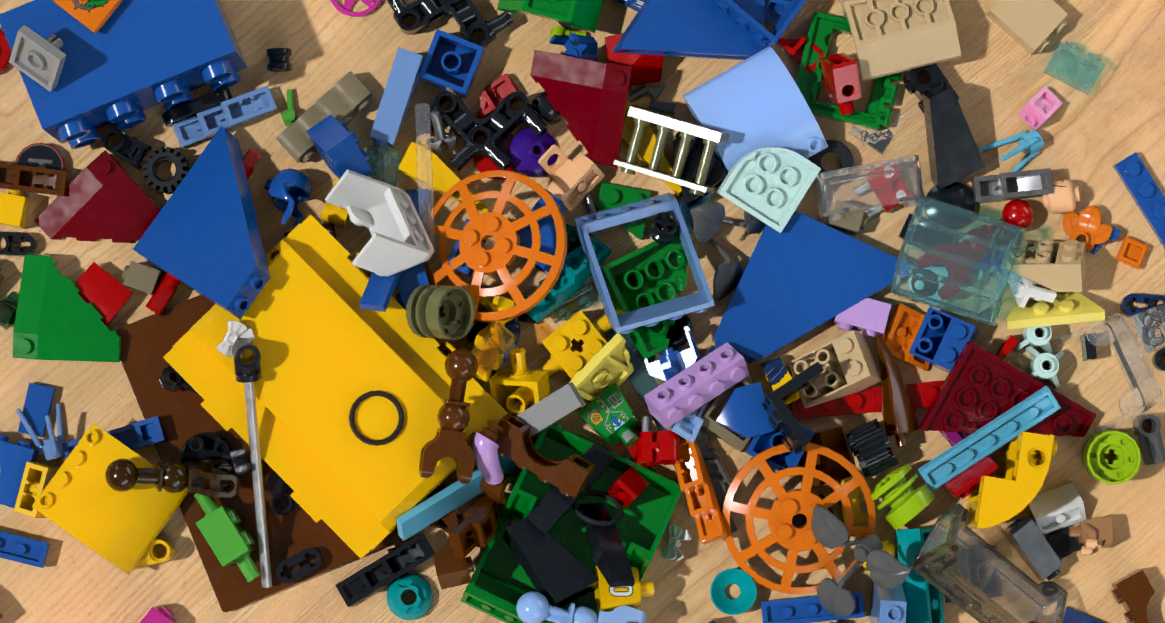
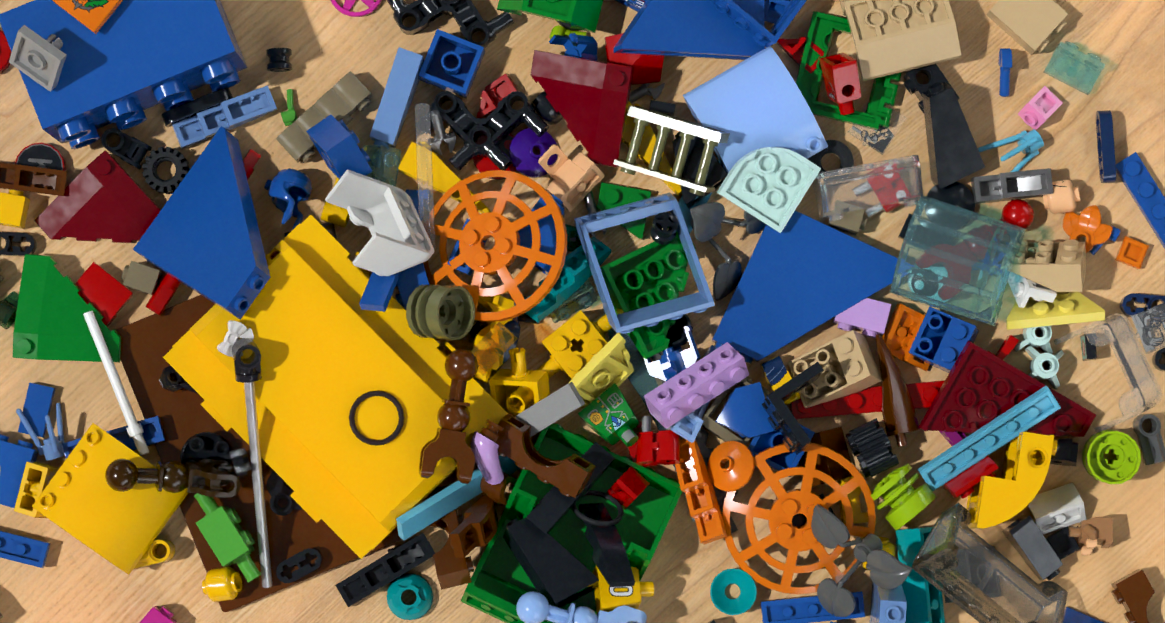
white piece [661,525,692,561] -> none
none -> white bar [83,311,149,456]
none -> yellow head [202,567,242,602]
none -> orange dish [707,441,755,492]
none -> blue bar [998,48,1012,97]
none -> black piece [1050,438,1079,466]
none -> dark blue beam [1096,110,1116,183]

